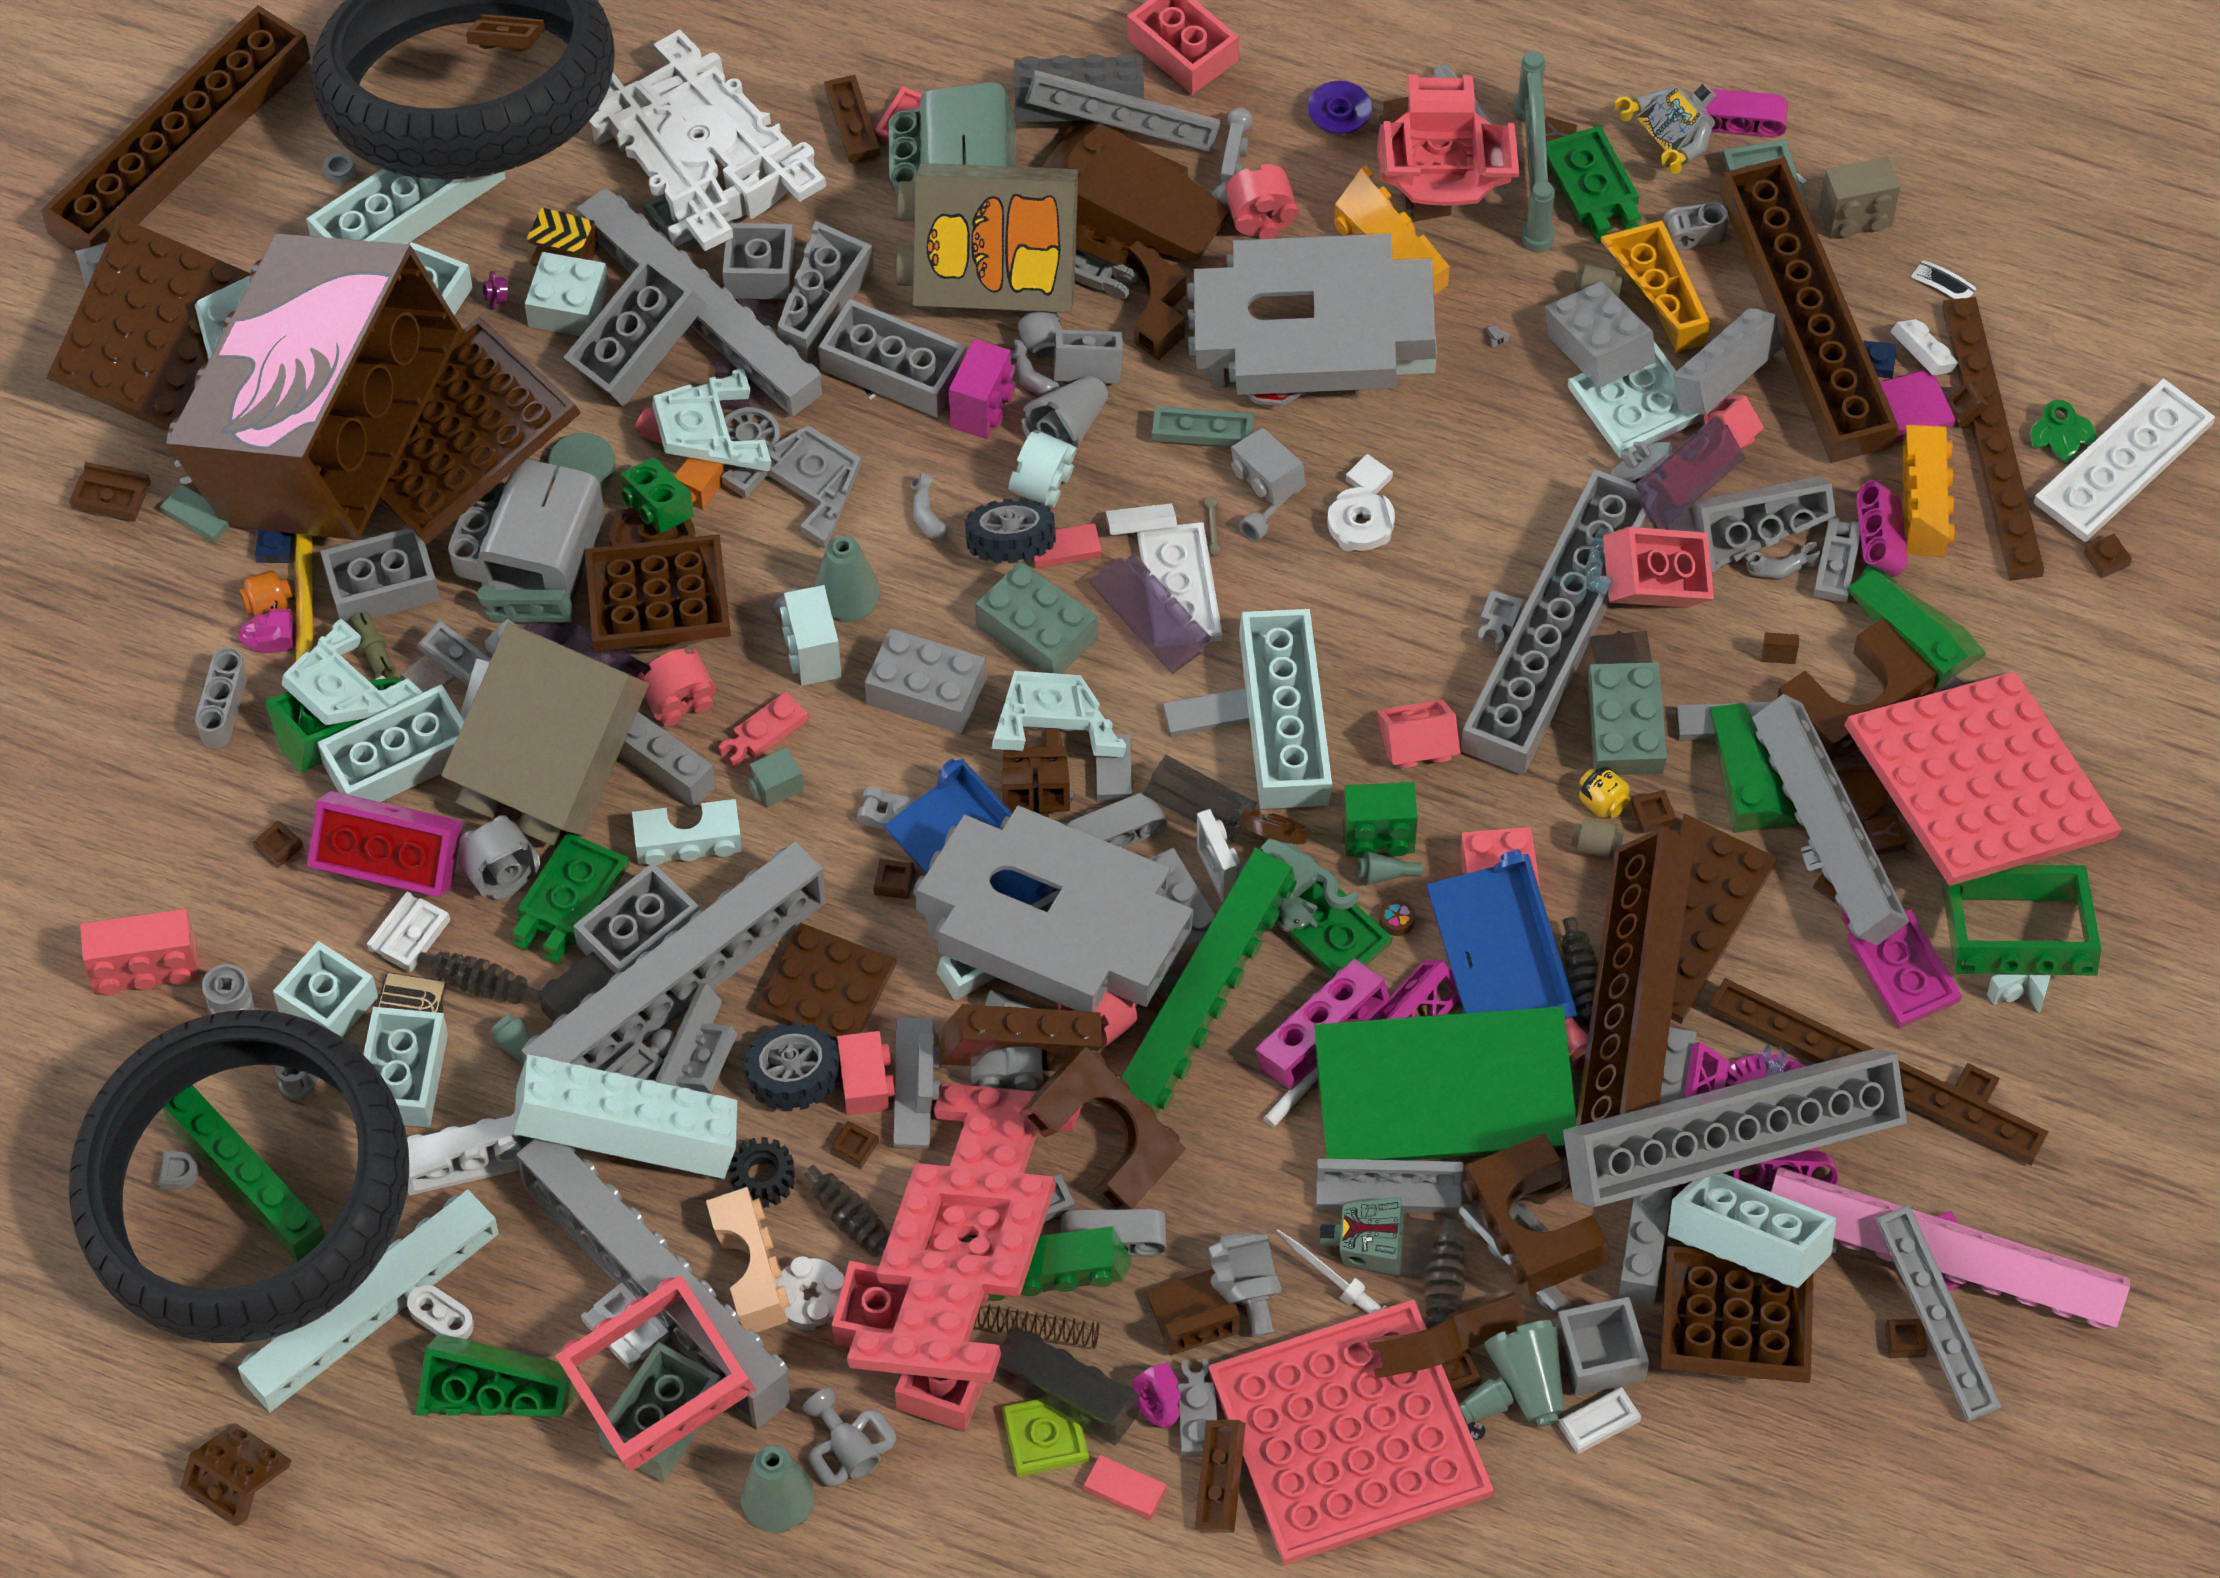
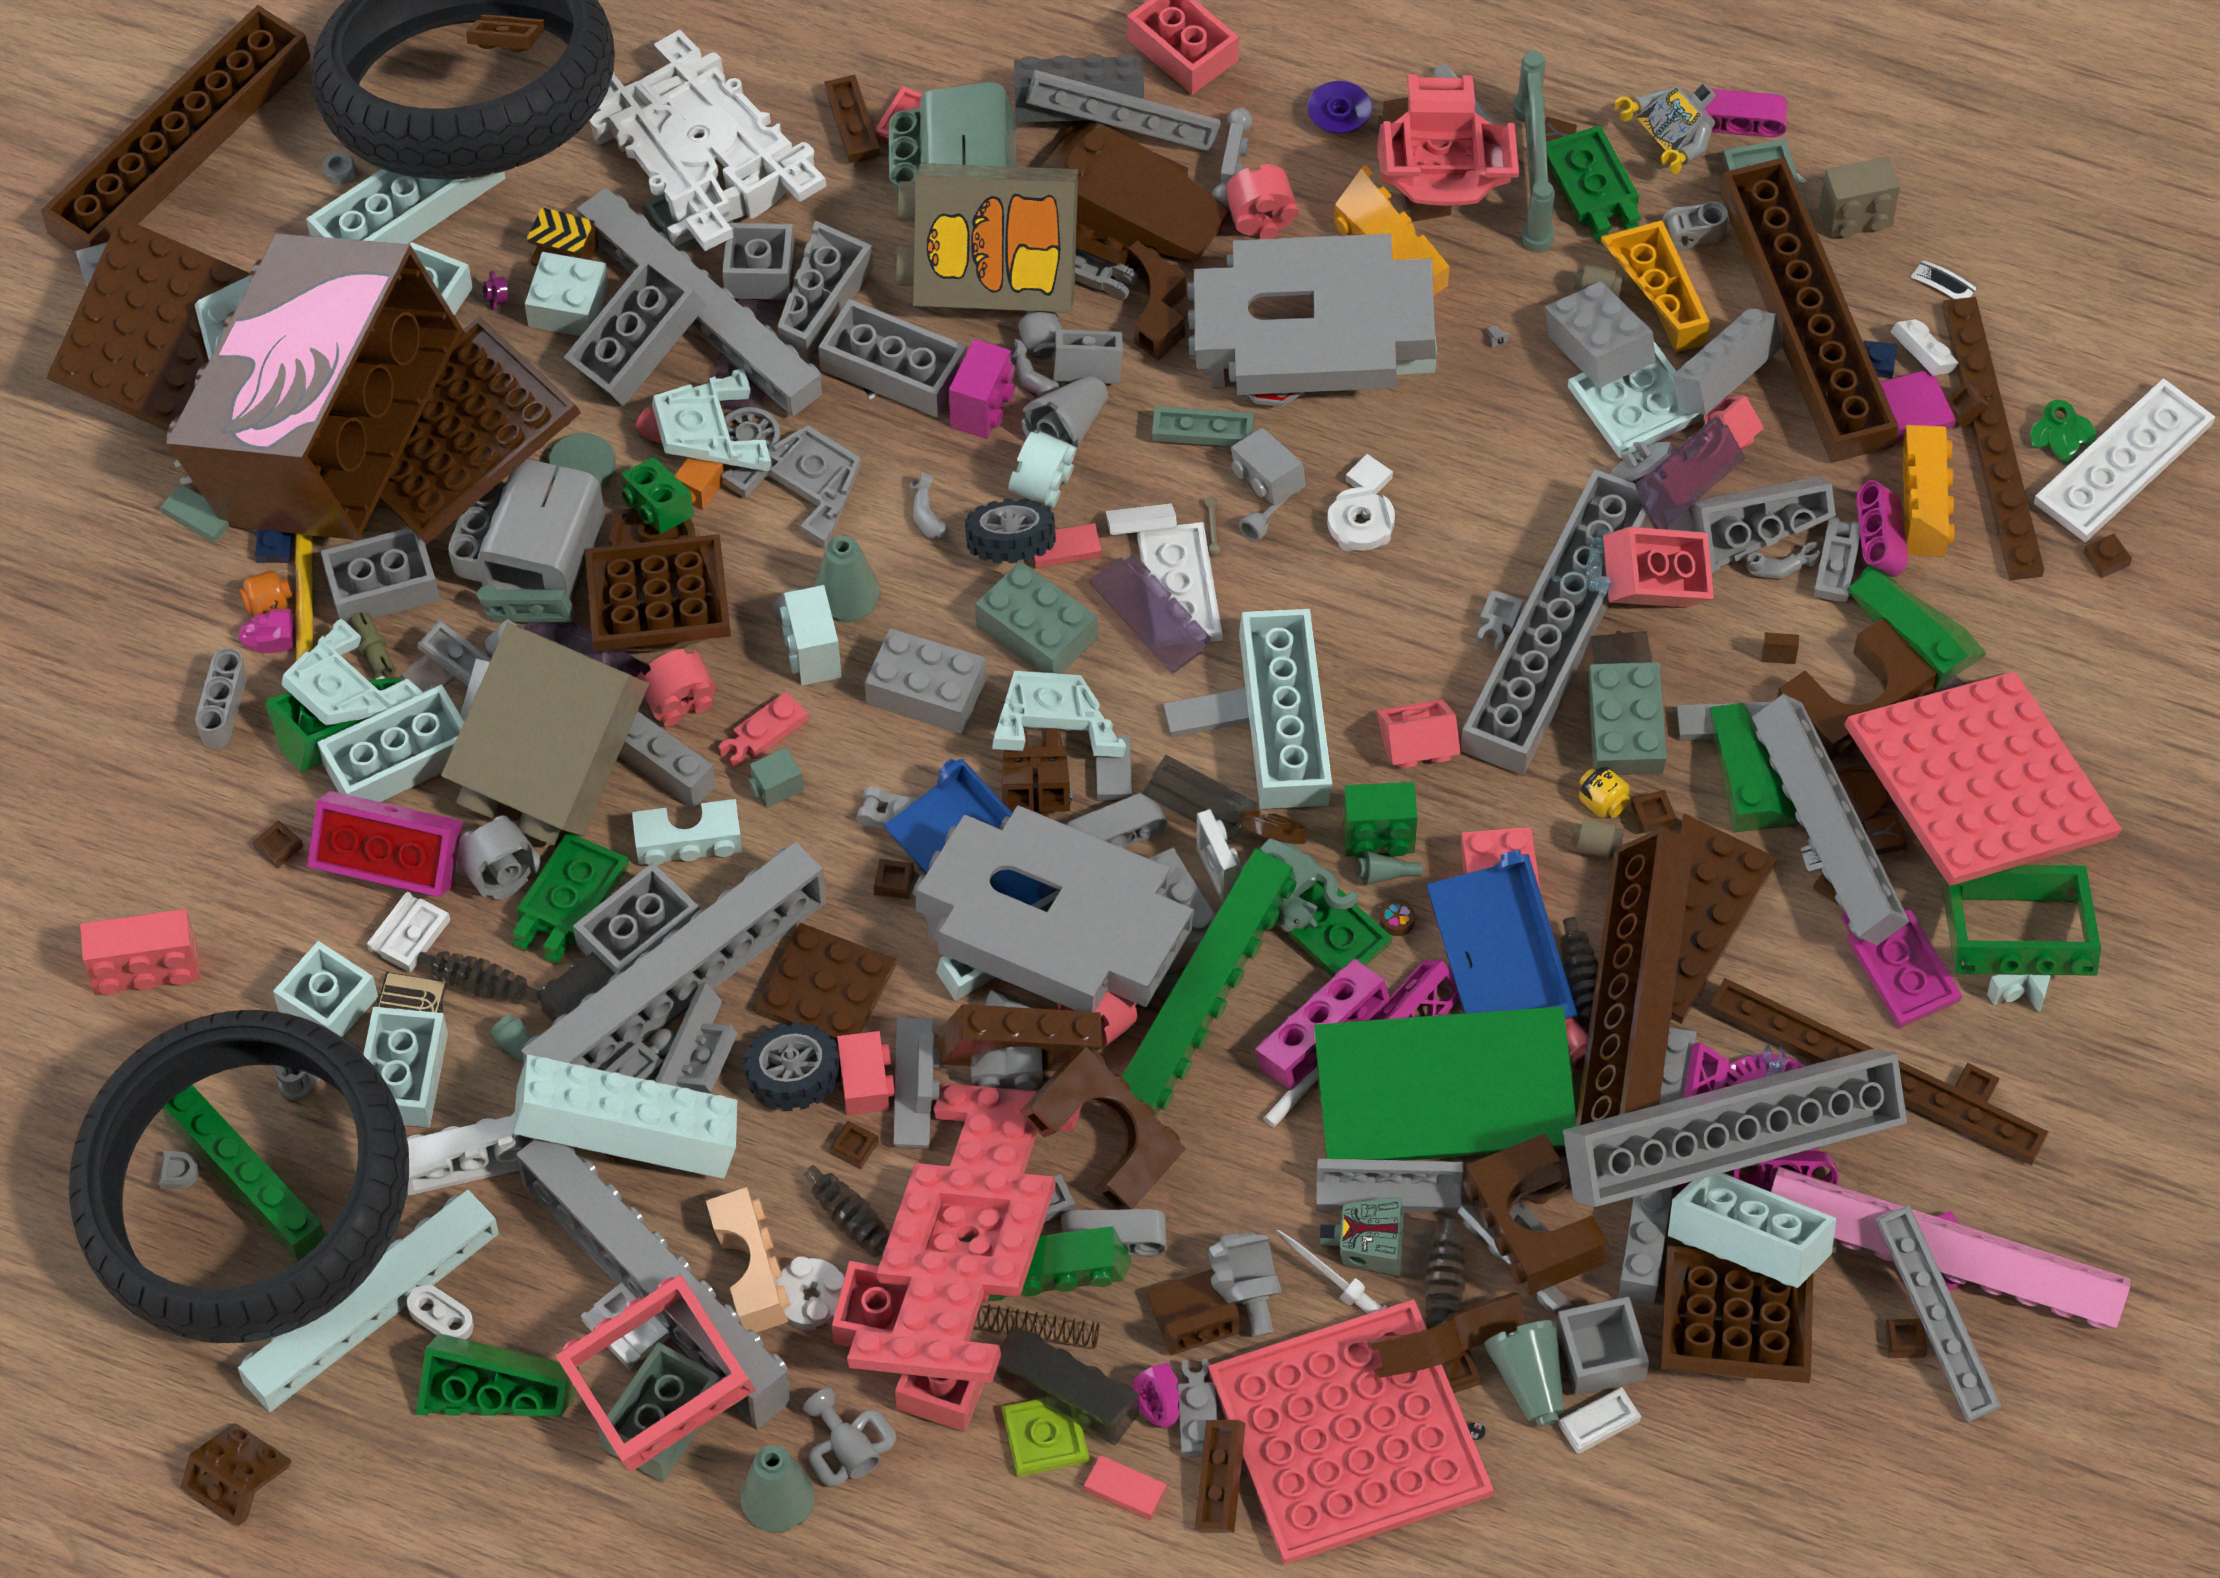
reddish brown plate [70,462,151,521] -> none
light grey wheel [202,964,255,1015] -> none
black tyre [729,1137,795,1208] -> none
sand green cone [1458,1377,1514,1424] -> none

